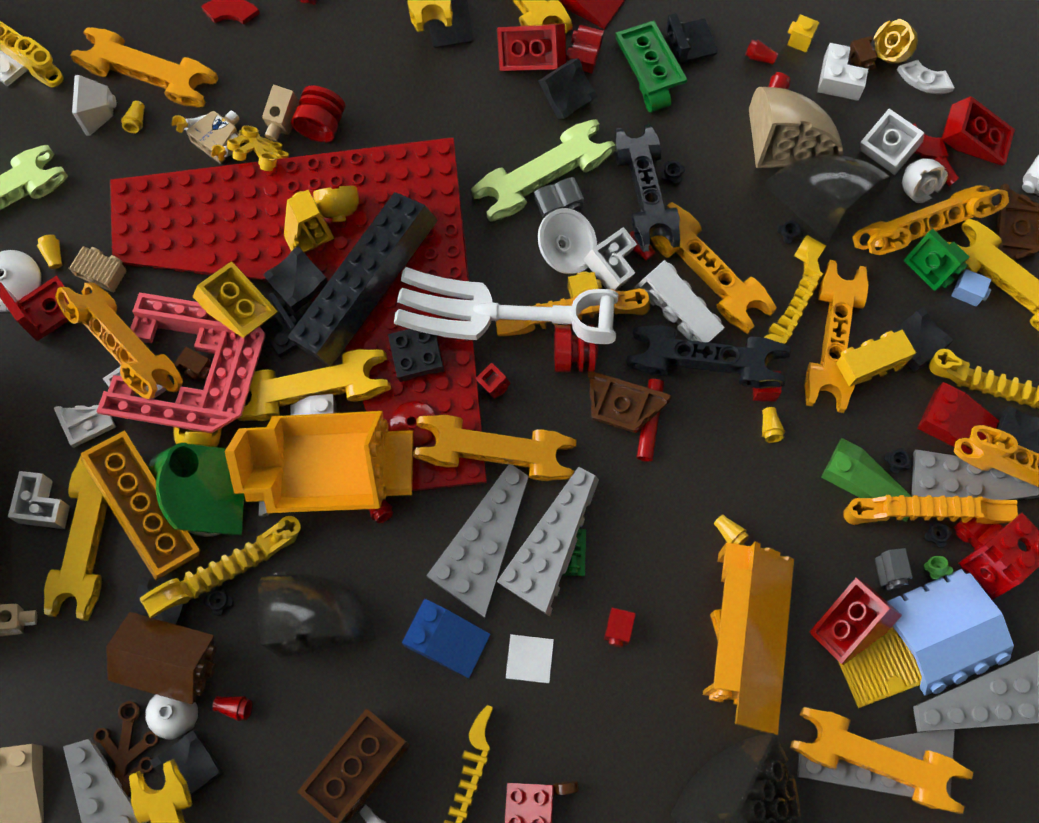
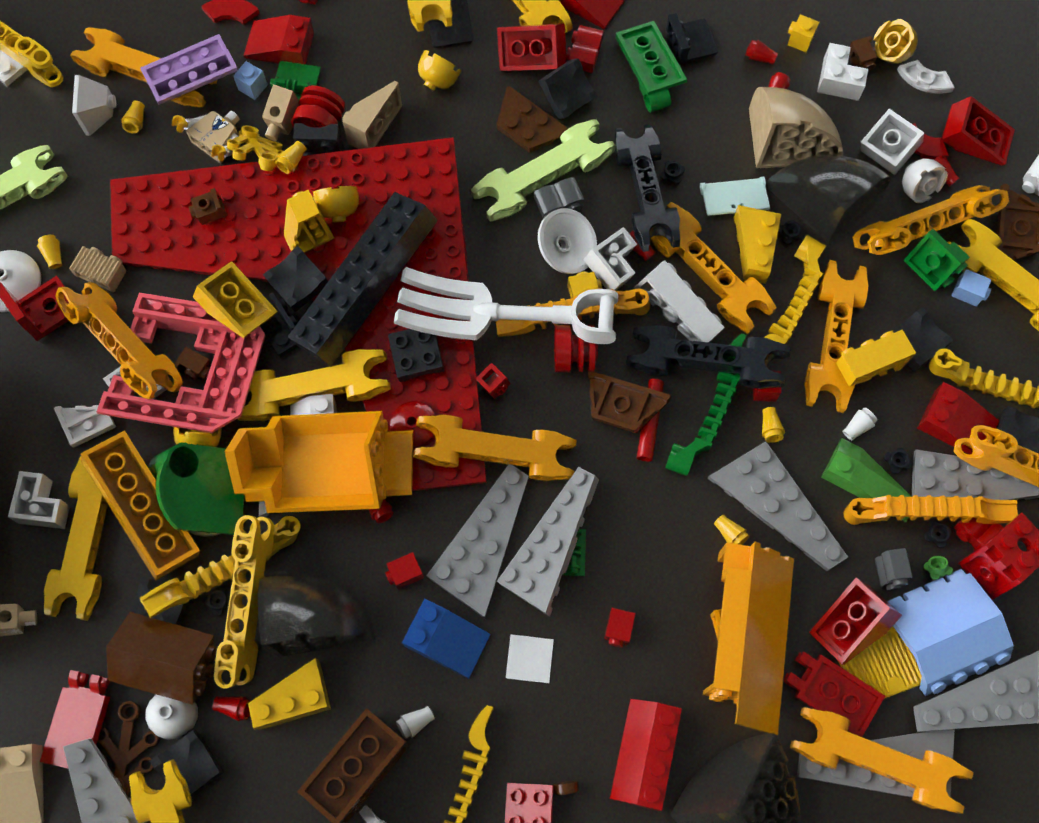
none -> tile [40,670,110,768]
none -> lavender brick [140,34,238,105]
none -> reddish brown brick [189,188,227,225]
none -> yellow piece [214,515,275,689]
none -> light blue brick [233,61,267,100]
none -> red slope [244,15,314,64]
none -> yellow wedge [248,658,331,730]
none -> green hinge [270,61,321,100]
none -> yellow cone [275,141,307,174]
none -> black brick [293,123,344,156]
none -> tan slope [342,81,402,149]
none -> red brick [385,552,424,590]
none -> white cone [396,706,435,739]
none -> yellow cylinder [418,50,461,91]
none -> reddish brown wing [497,86,568,153]
none -> red slope [610,699,682,811]
none -> green piece [665,333,746,476]
none -> light aqua door [700,177,770,216]
none -> light grey wing [707,441,848,571]
none -> yellow wedge [734,205,781,284]
none -> red tile [783,651,885,737]
none -> white cone [842,407,877,441]

